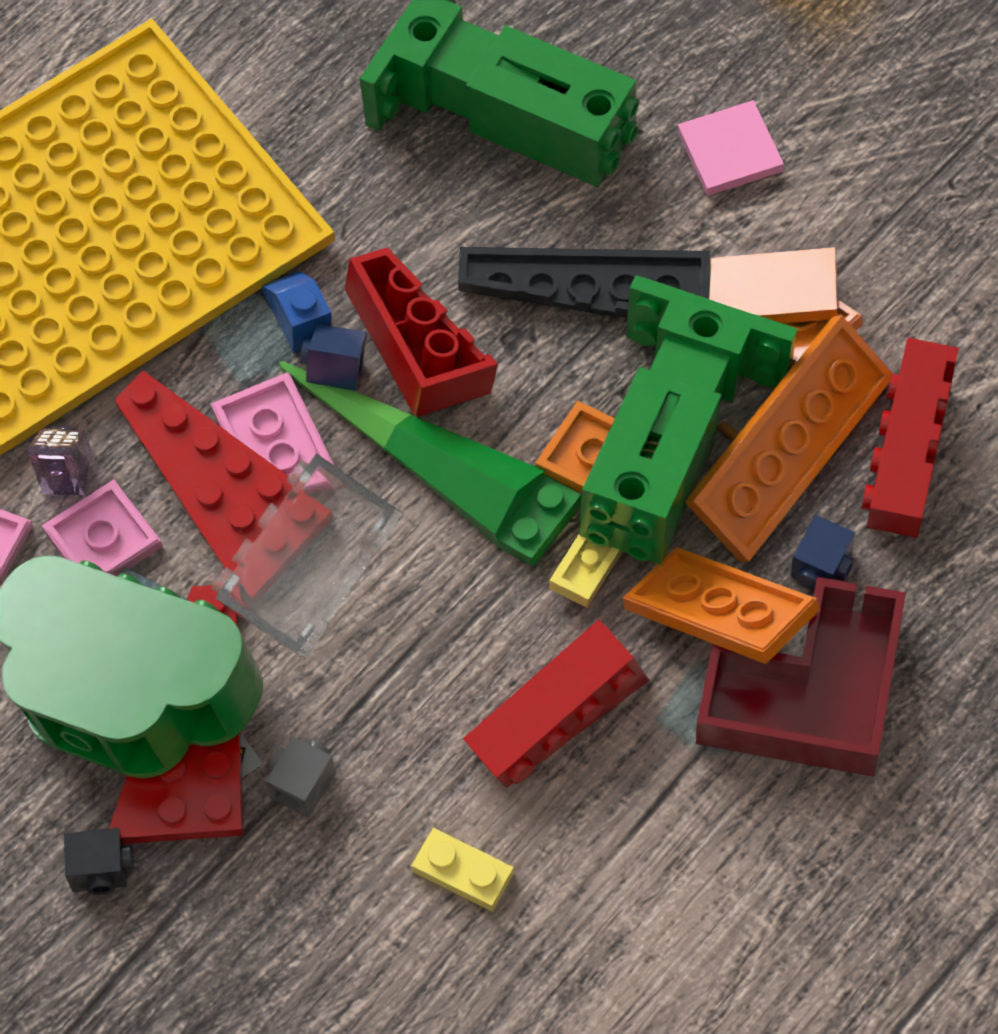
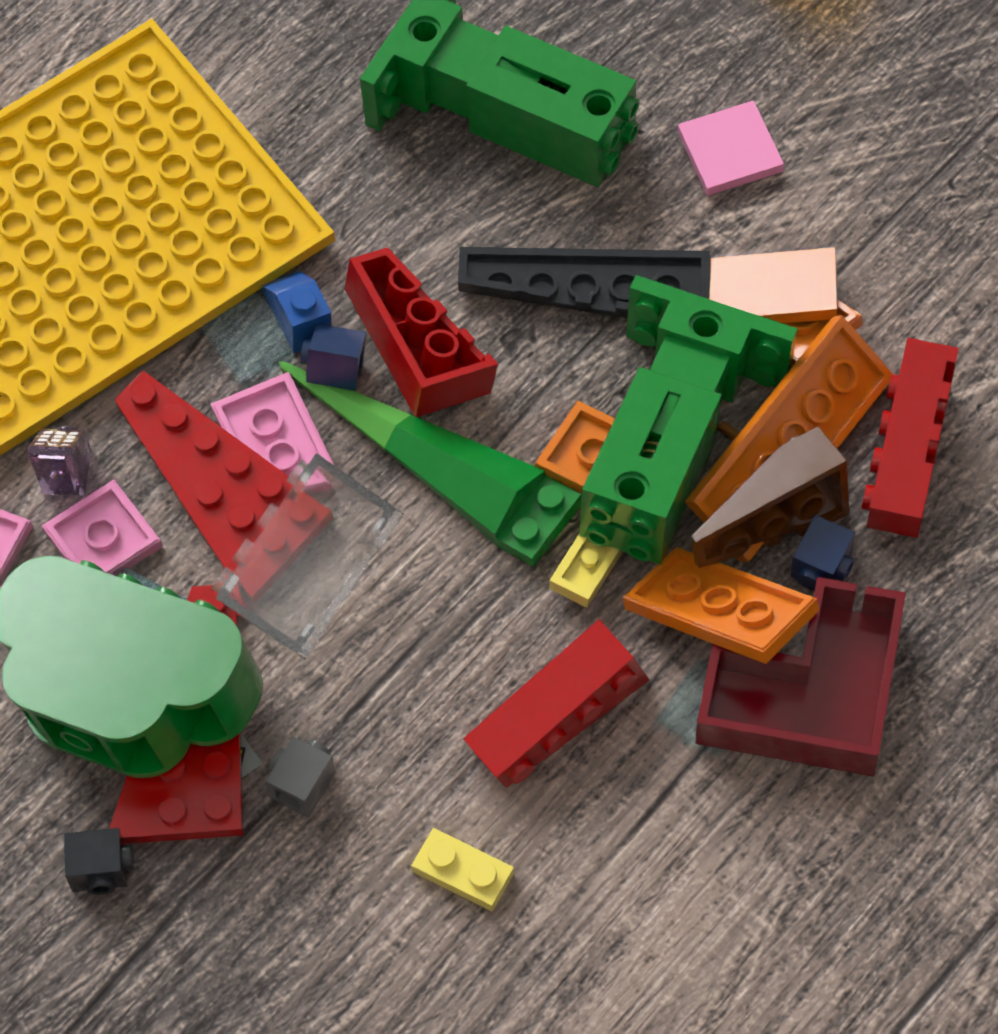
none -> reddish brown wedge [691,426,850,568]

